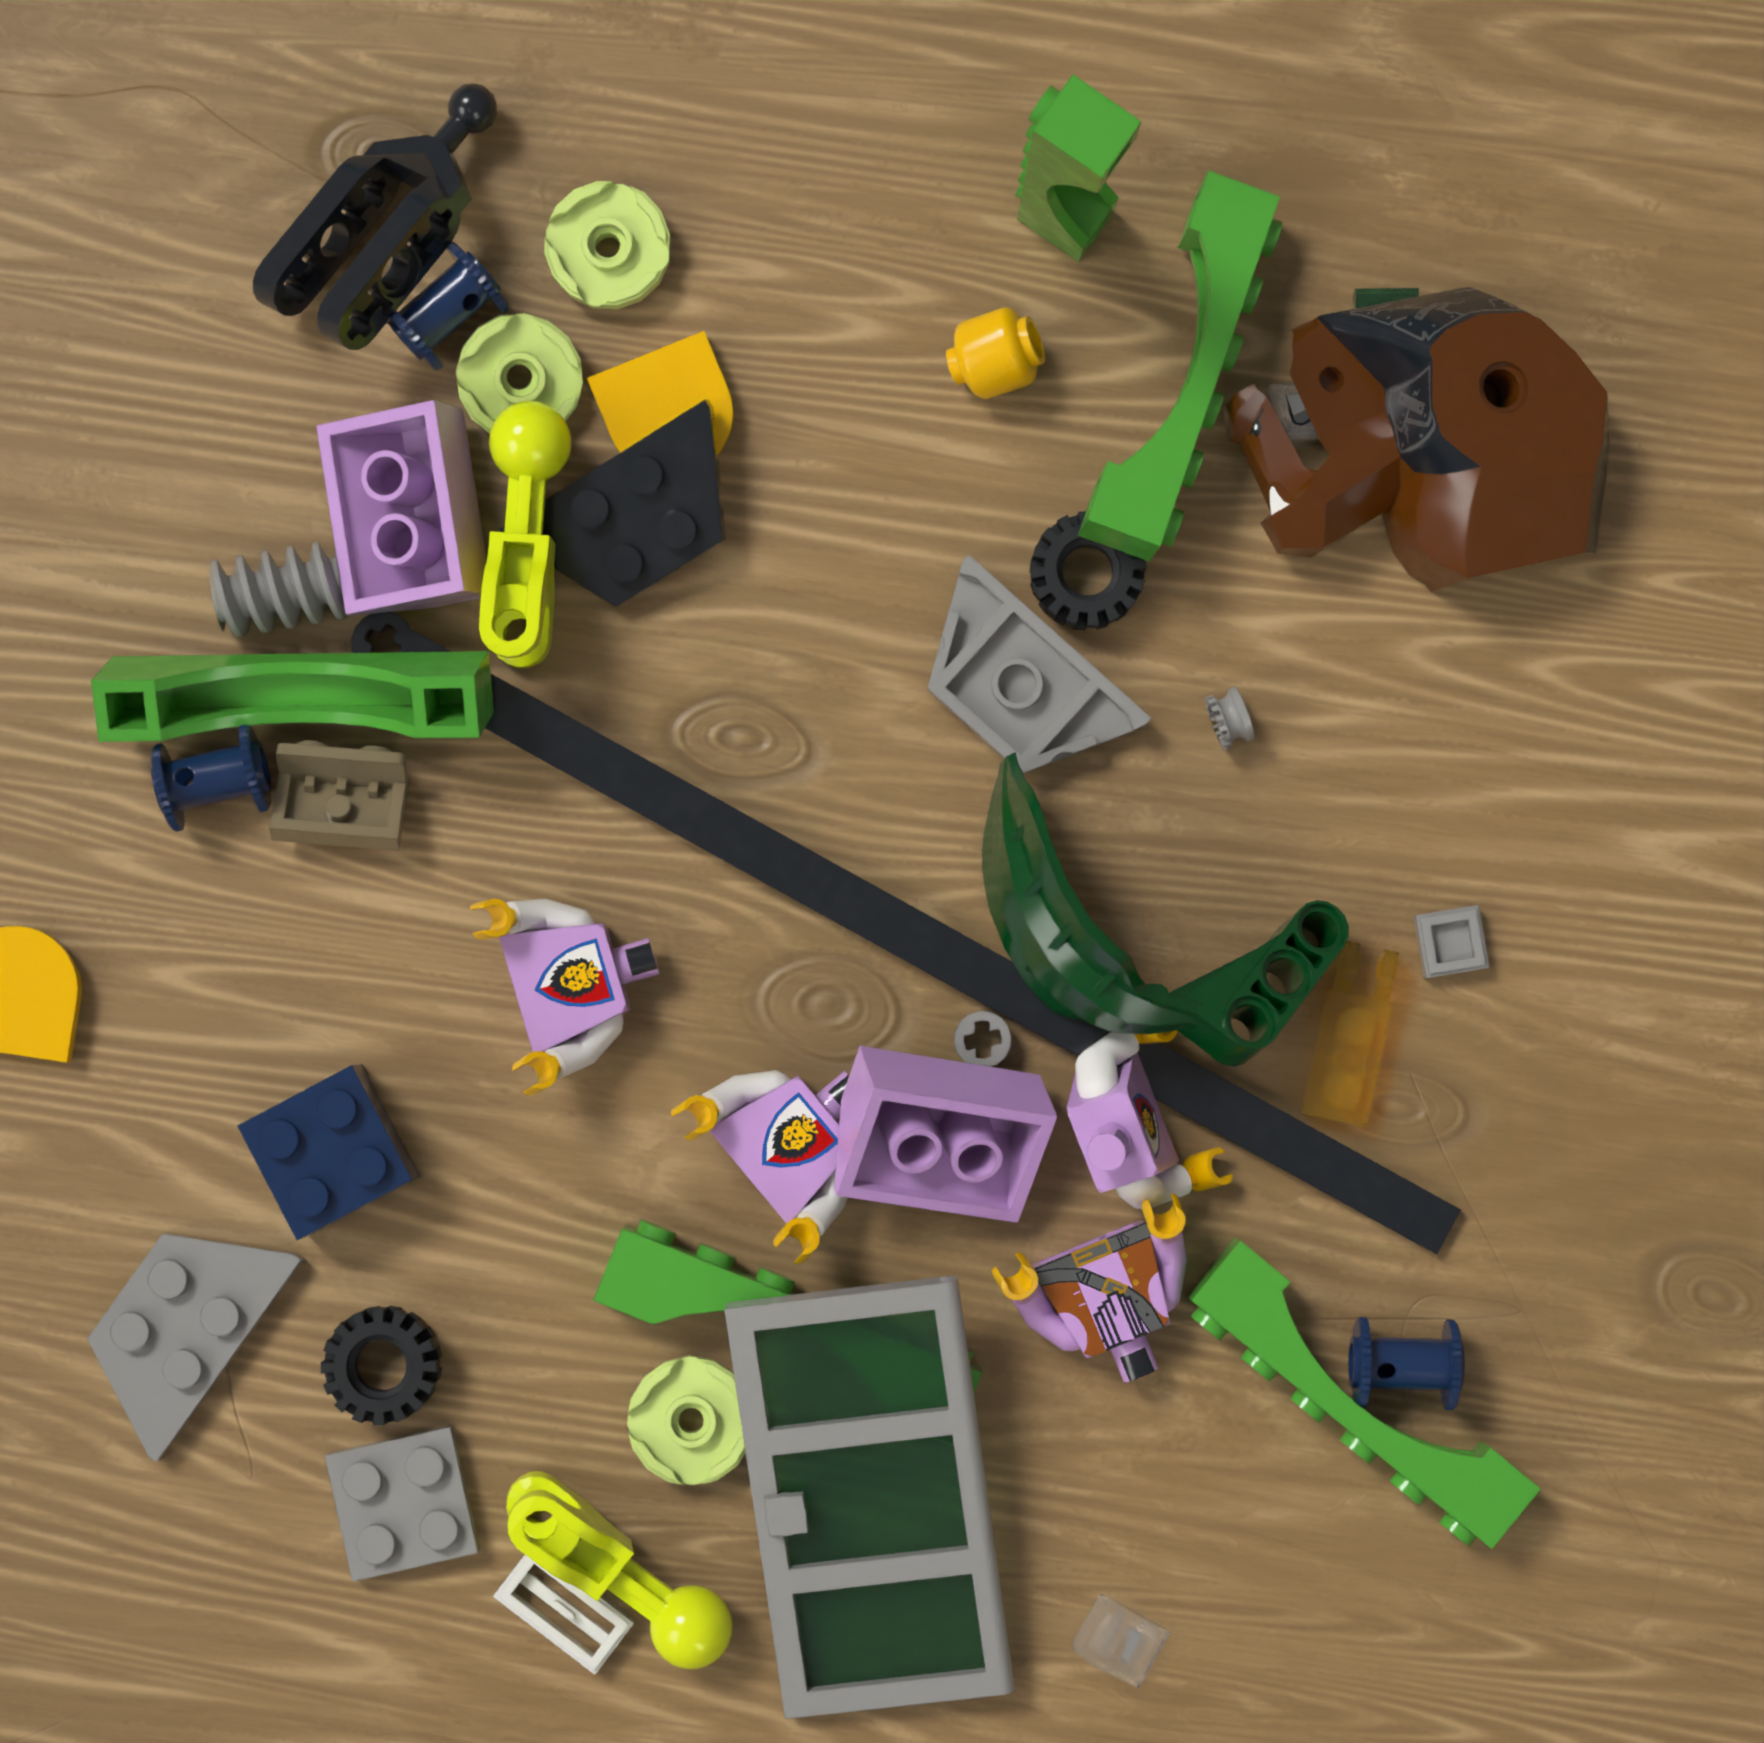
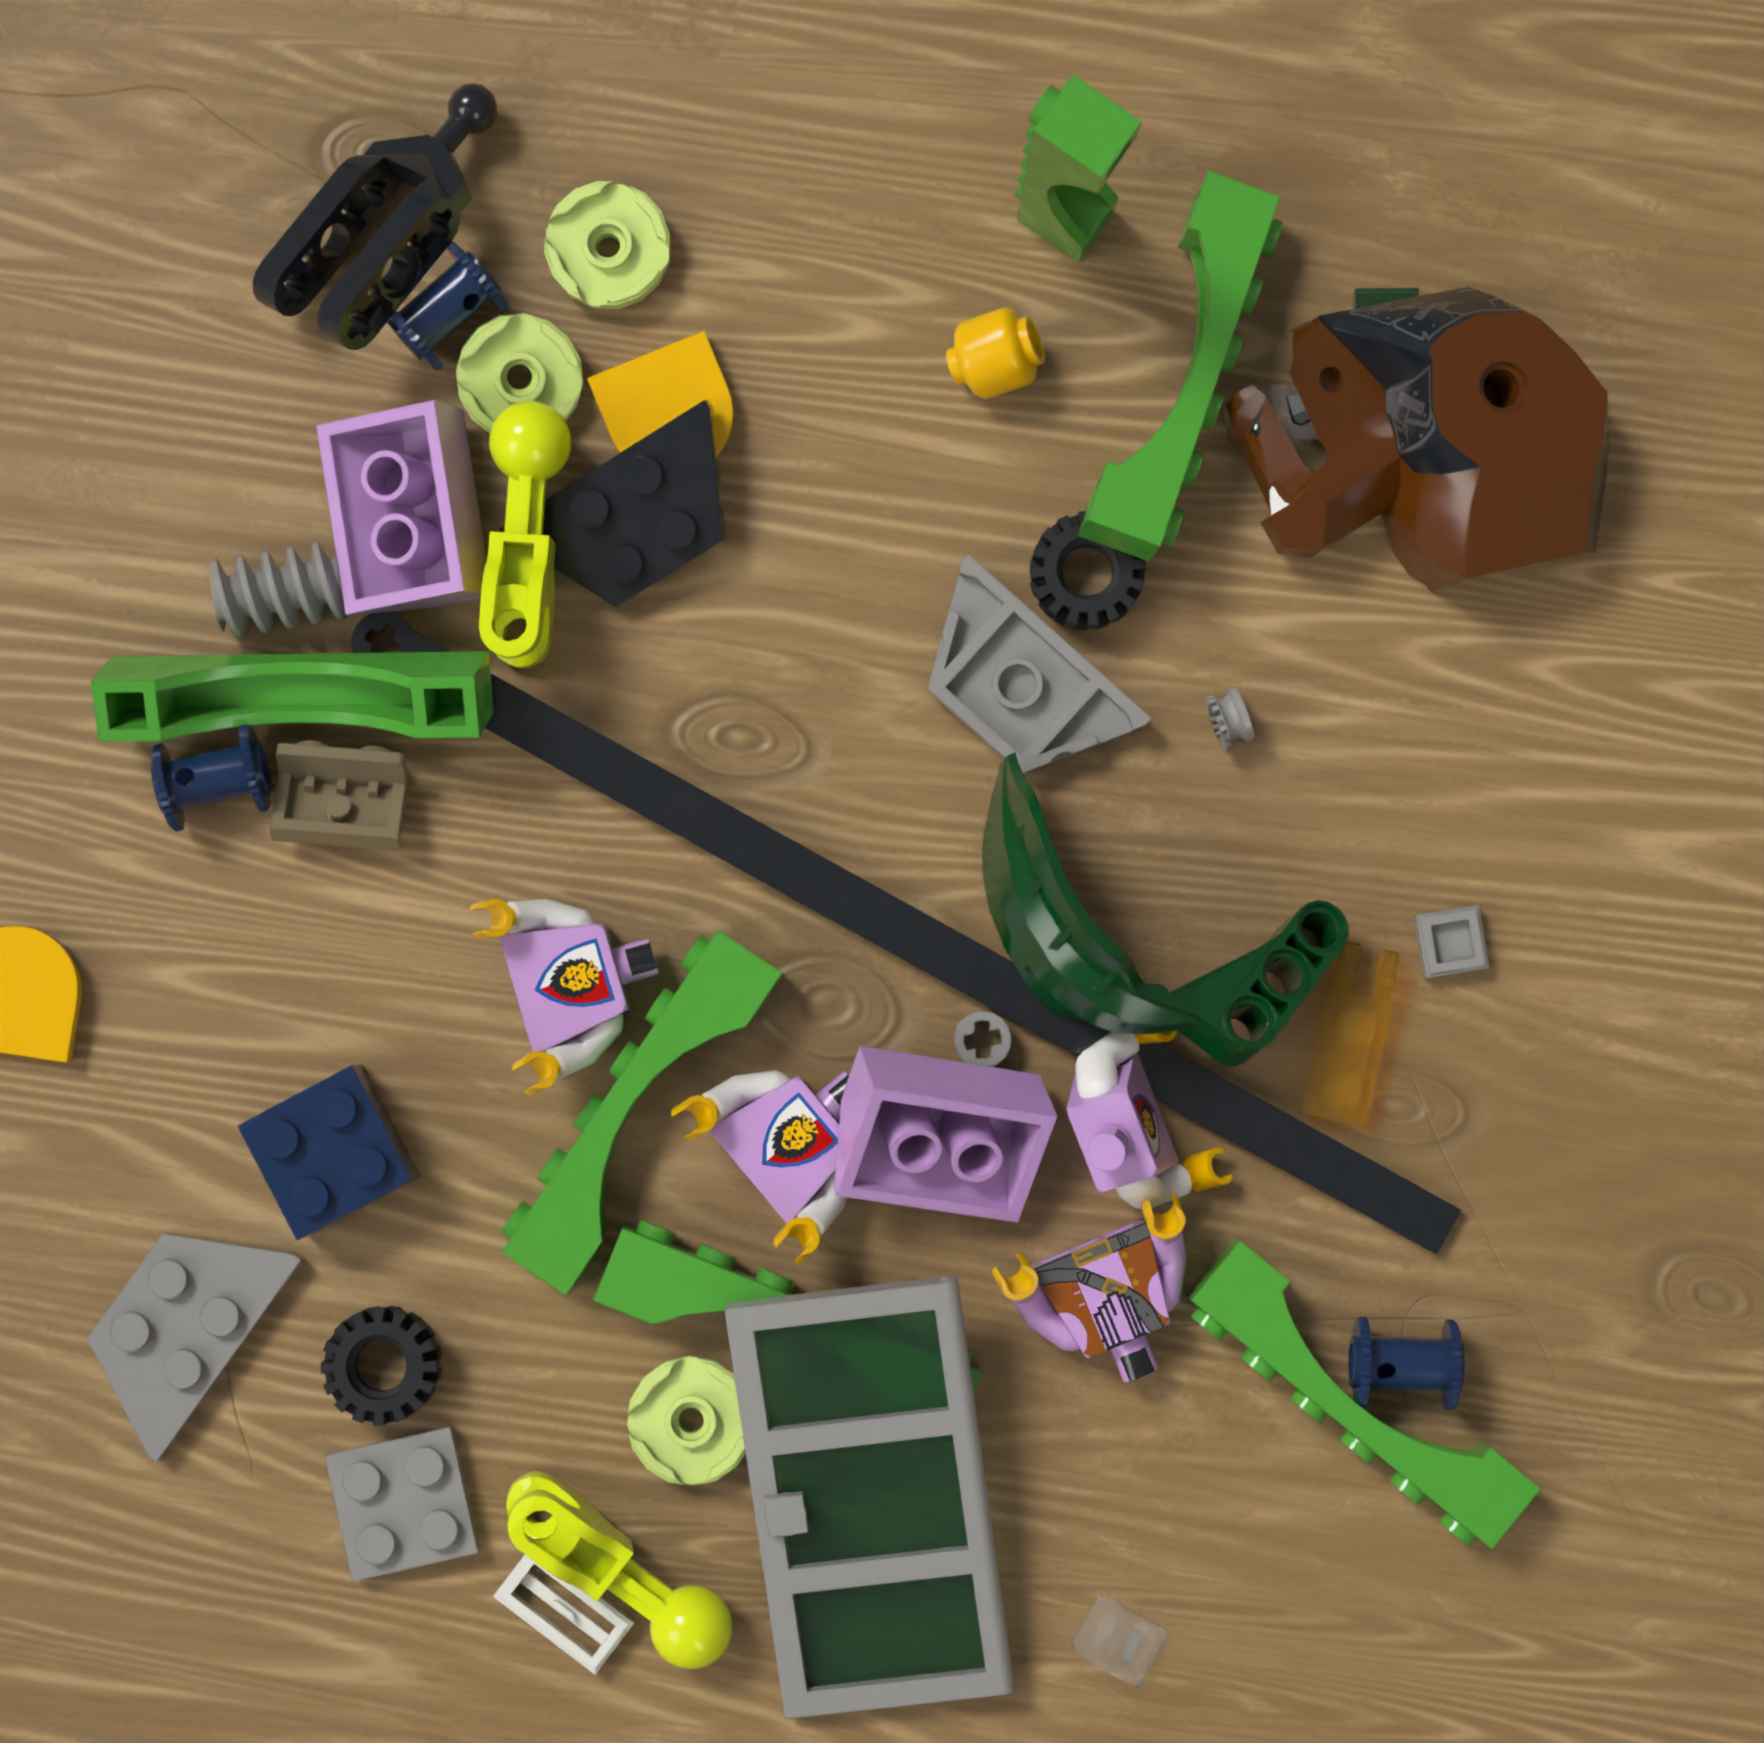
none -> bright green arch [501,930,783,1296]

